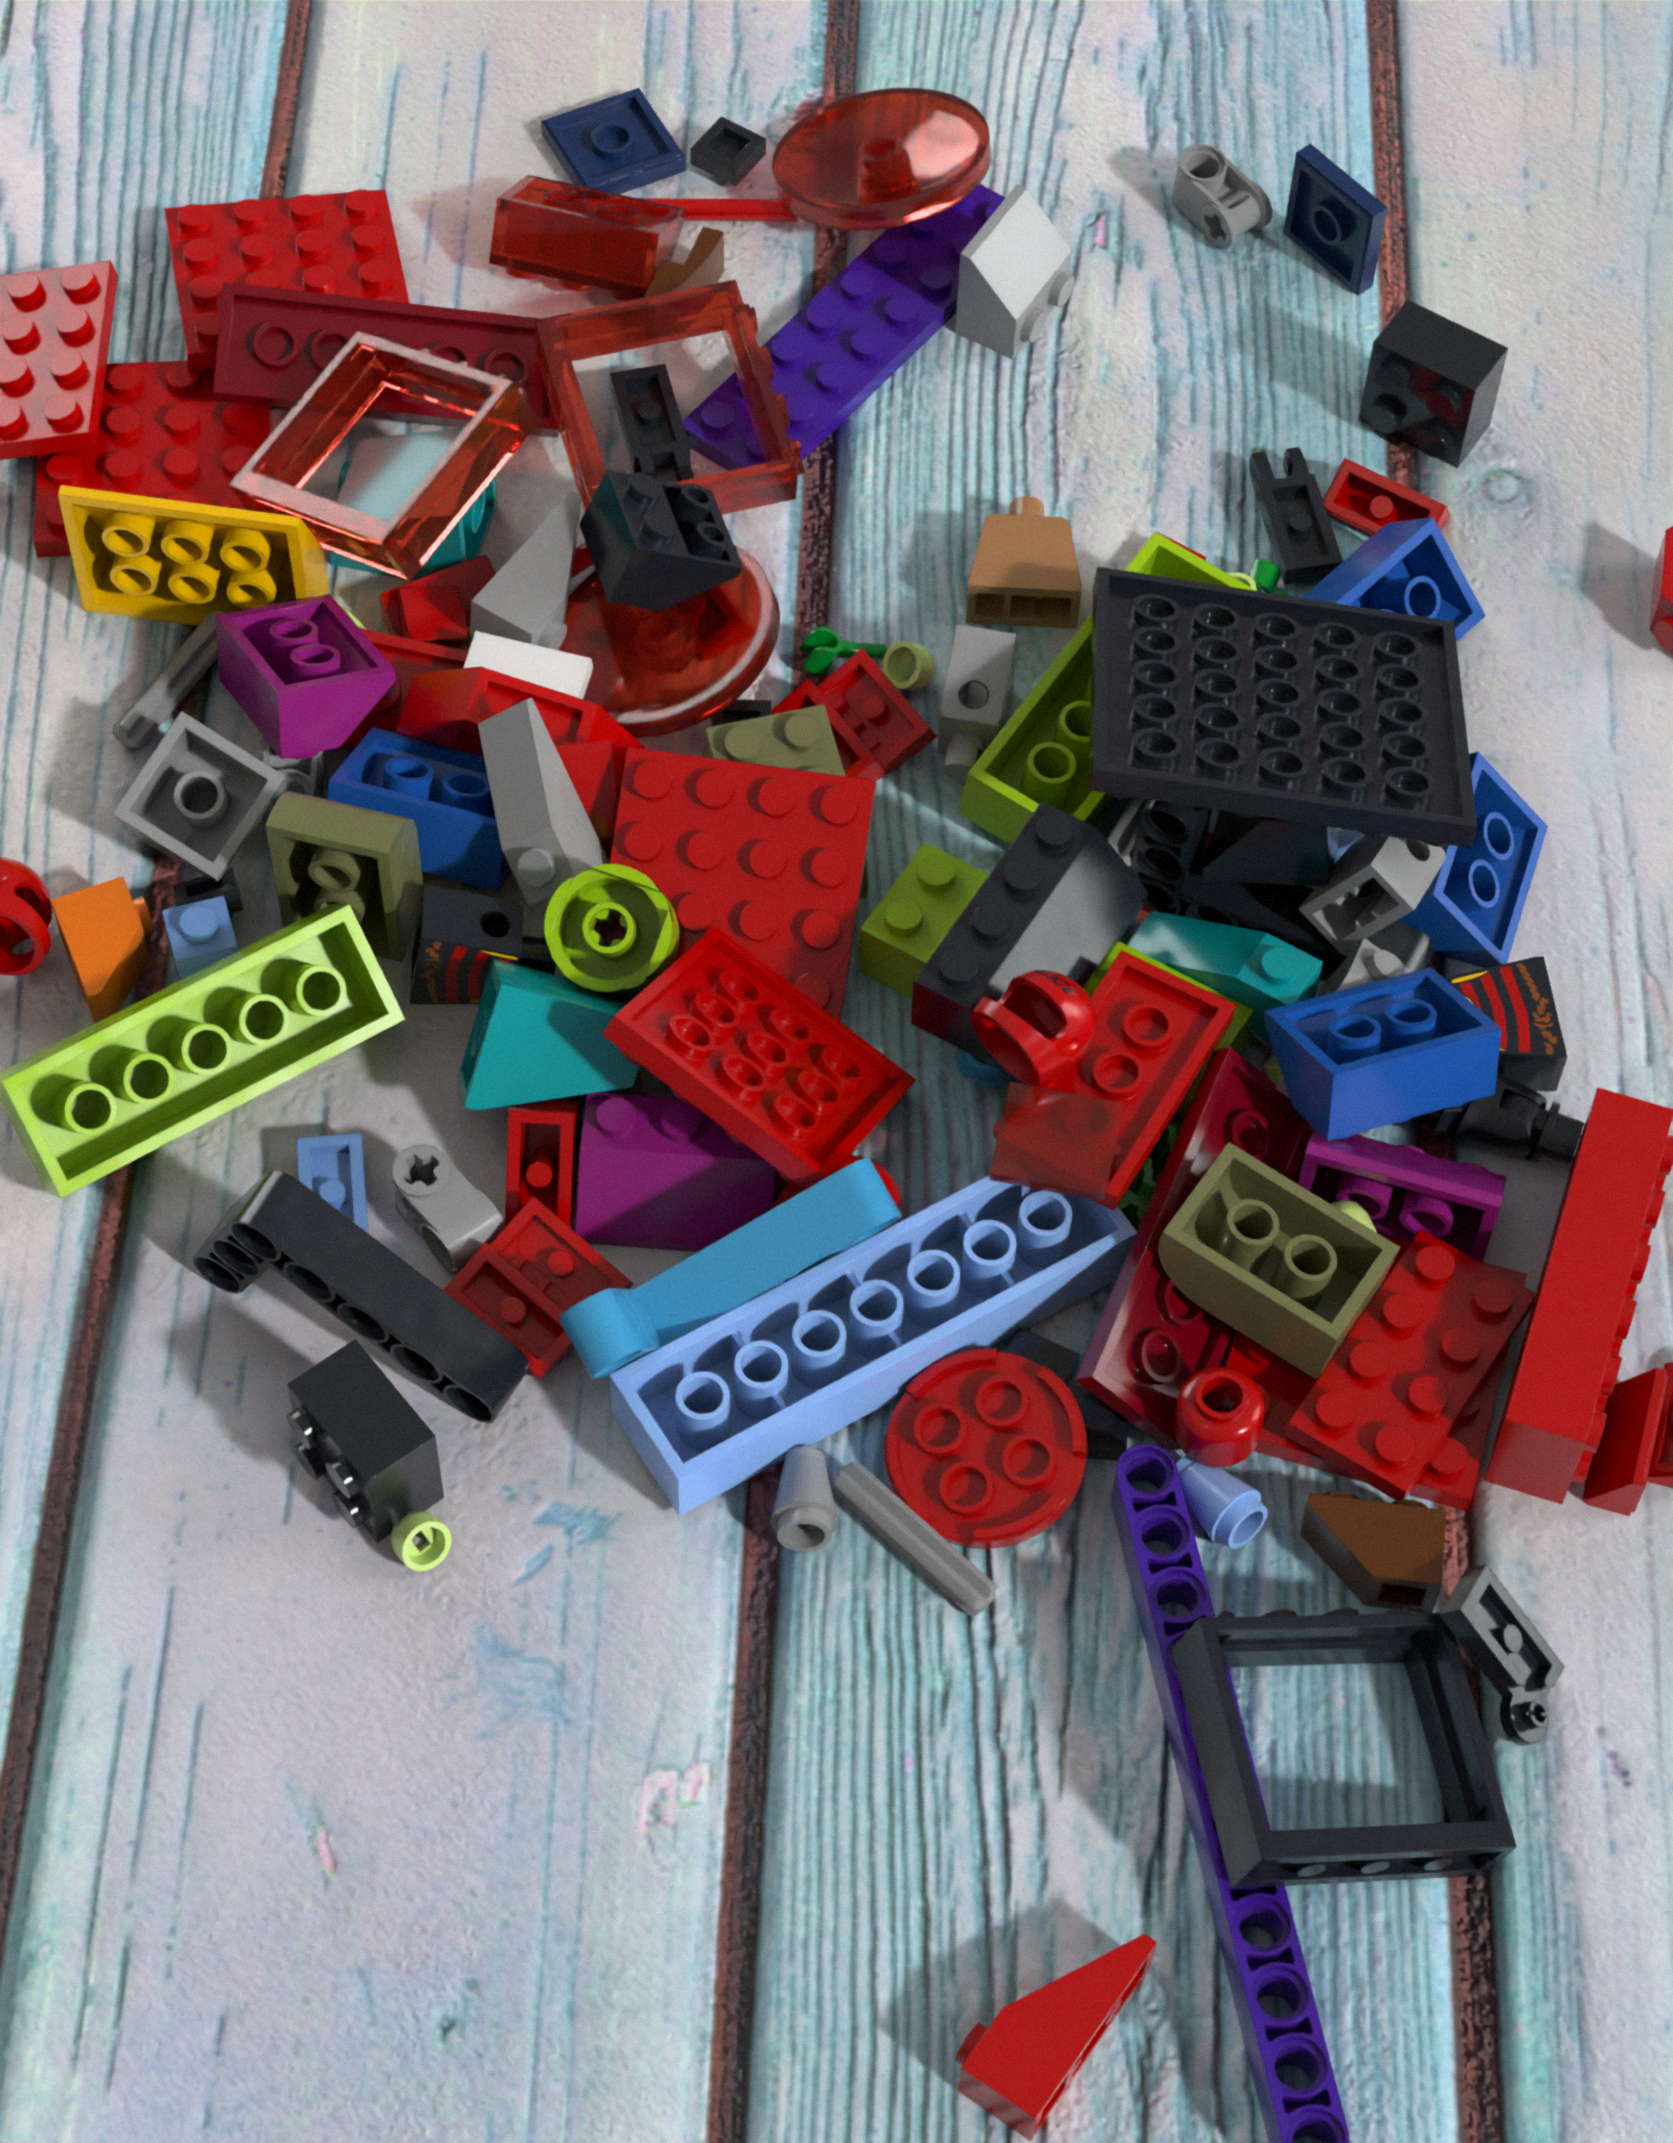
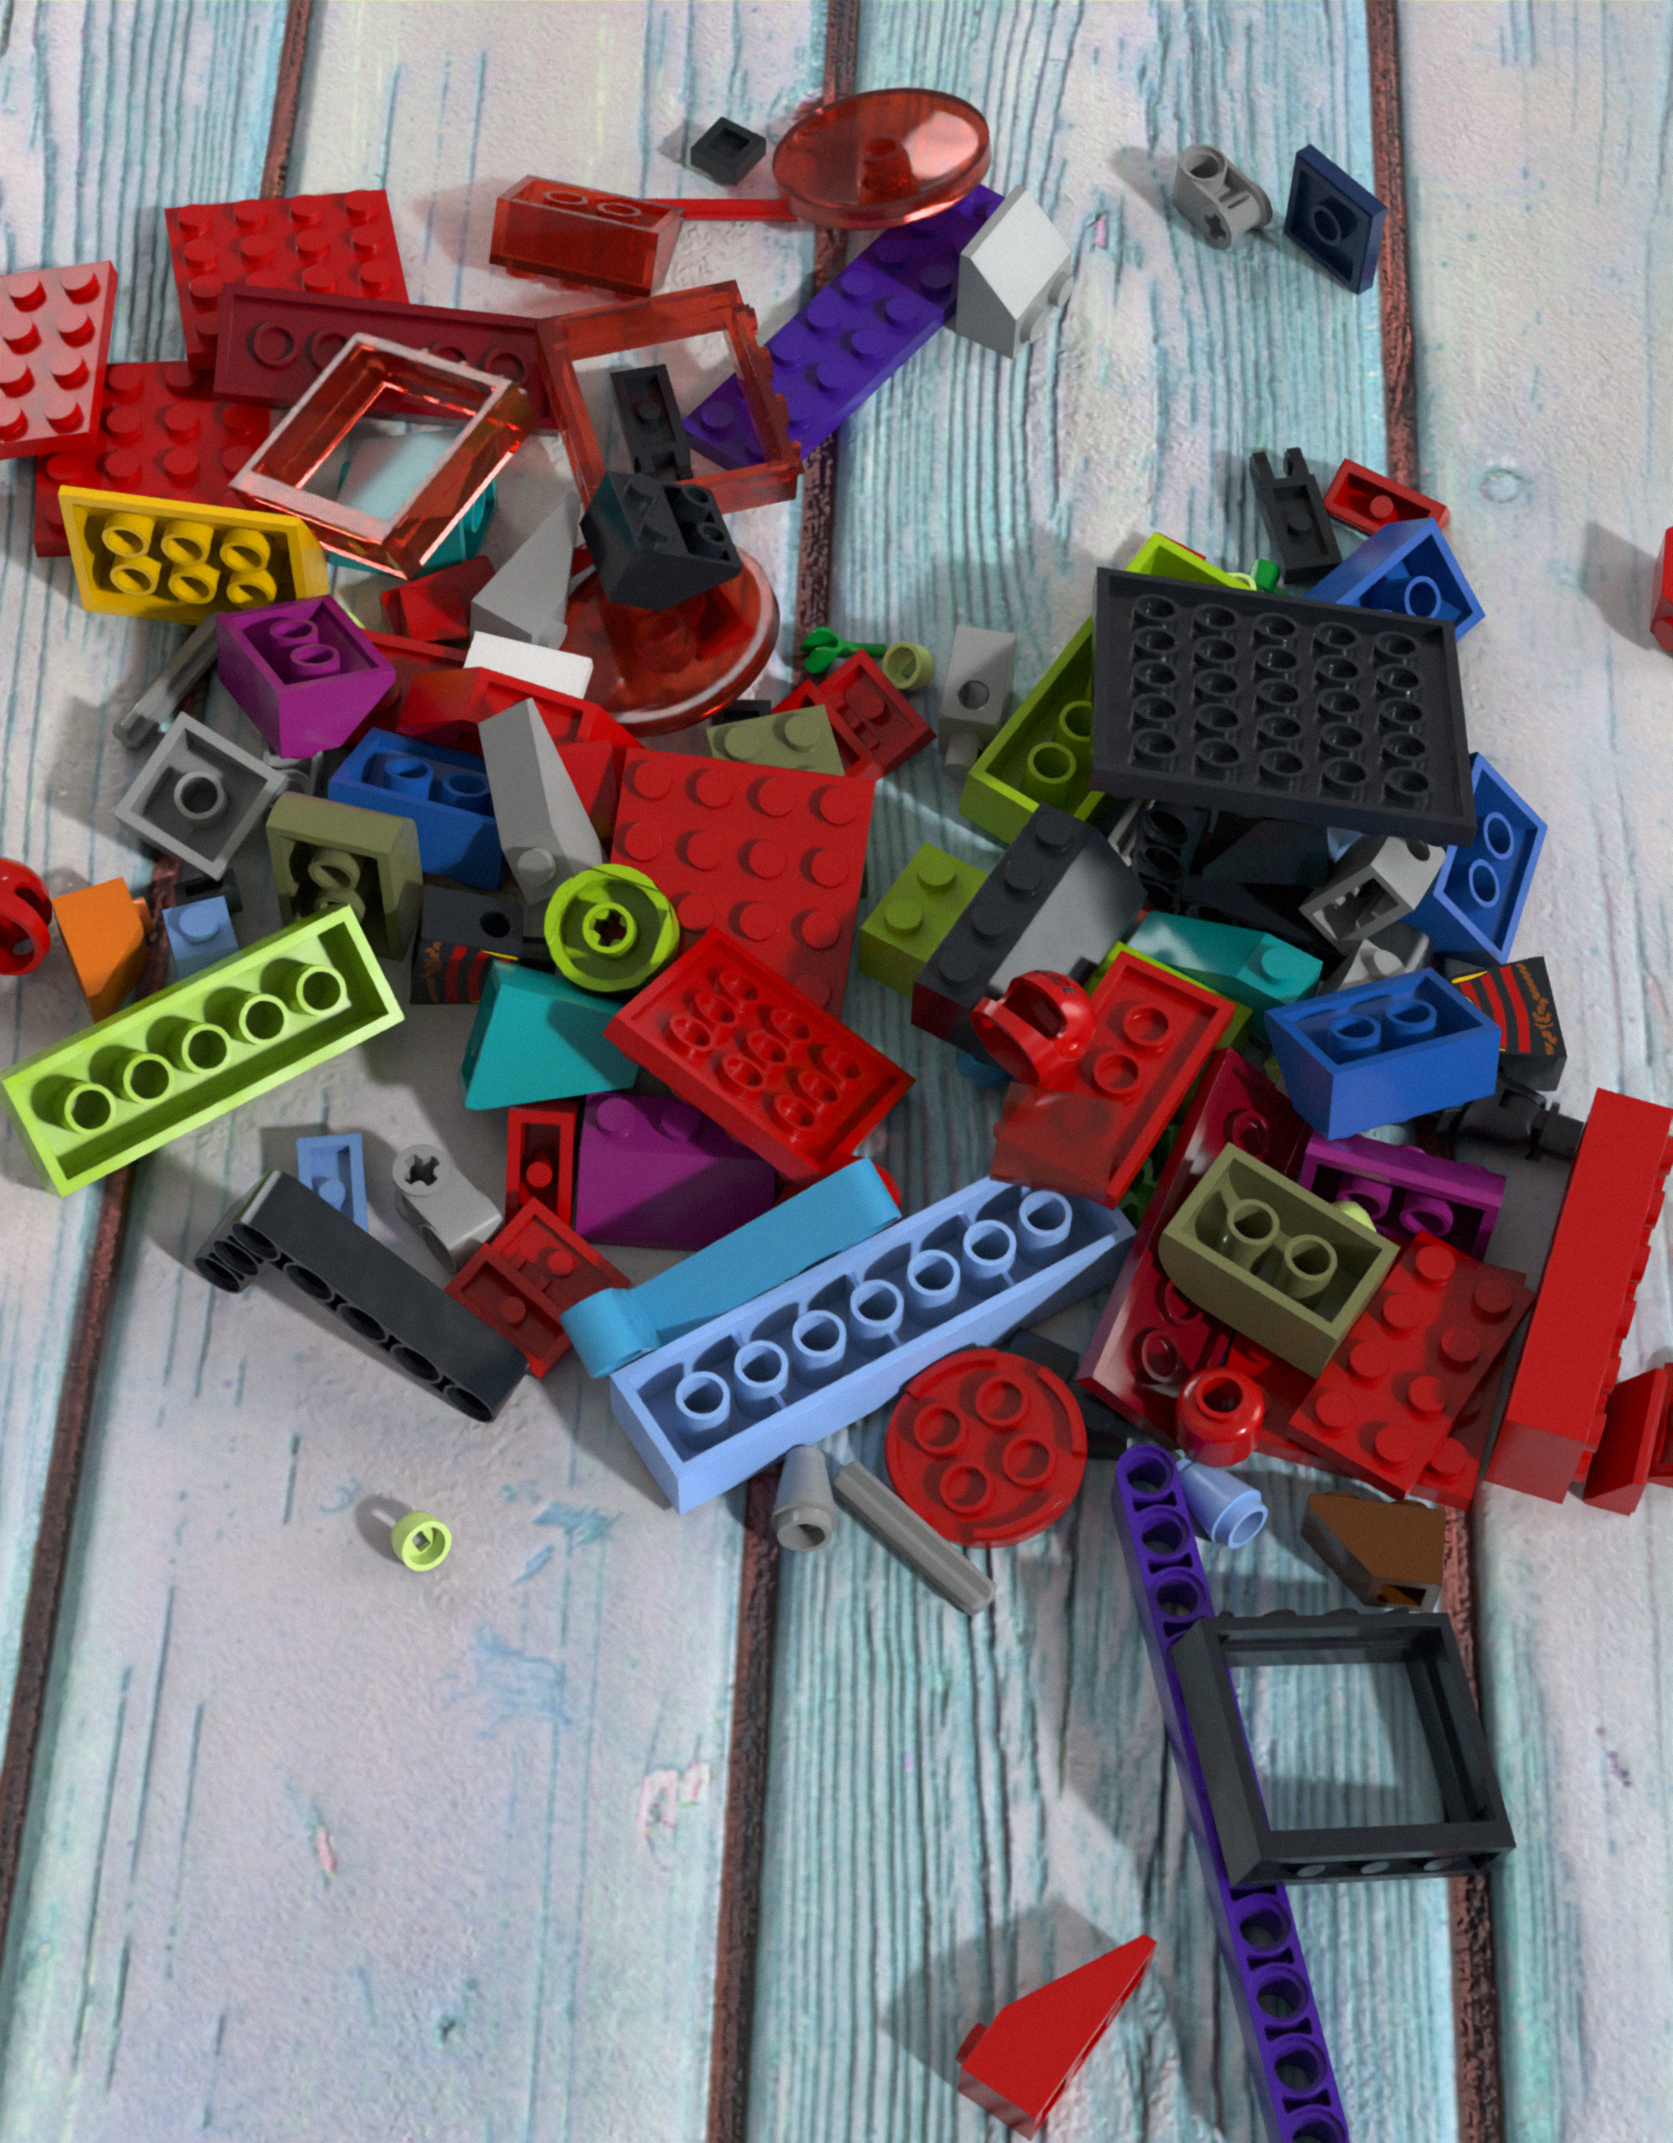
black brick [286,1339,444,1543] -> none
dark blue tile [541,88,686,198] -> none
reddish brown slope [643,227,724,340] -> none
medium nougat torso [966,496,1081,629] -> none
black brick [1358,300,1508,468] -> none
black hinge [1439,1563,1565,1746] -> none

